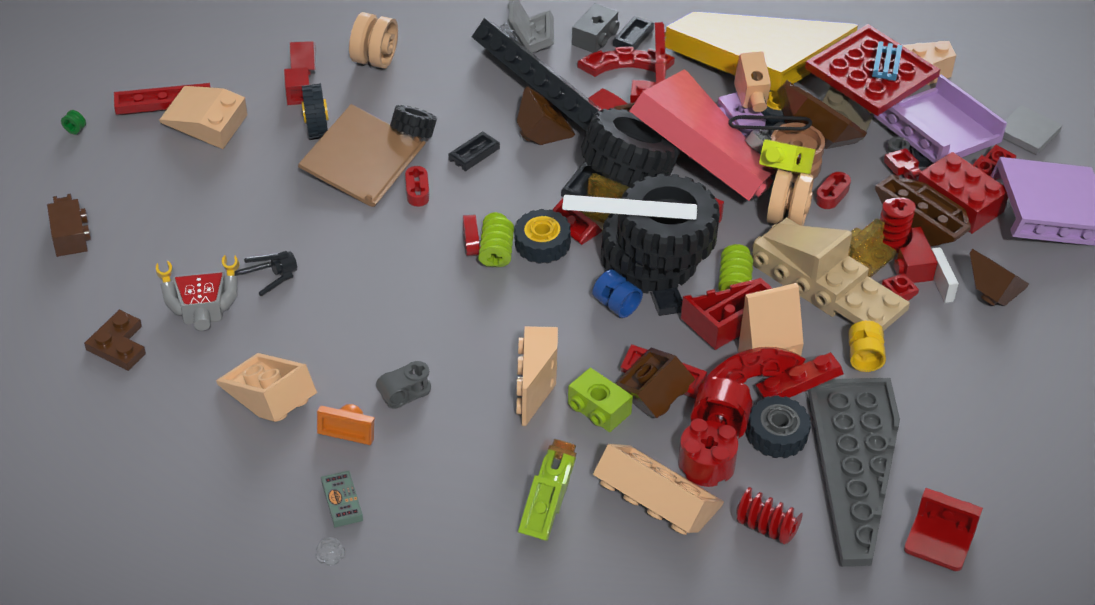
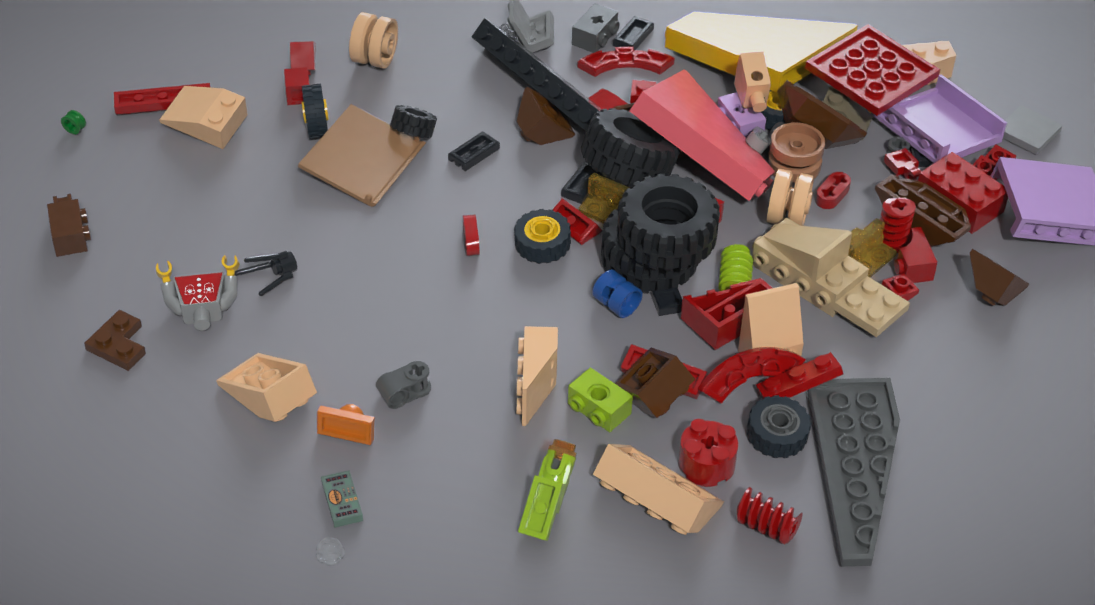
red beam [405,166,429,207] -> none
lime piece [479,212,514,267] -> none
white sticker [562,195,697,220] -> none
red tile [655,22,666,84] -> none
red brick [691,376,752,439] -> none
black piece [729,115,812,131] -> none
neon yellow torso [759,139,816,174] -> none
yellow wheel [848,320,886,372] -> none
dark azure tile [872,41,902,81] -> none
red bracket [904,488,983,571] -> none
white tile [932,247,959,303] -> none

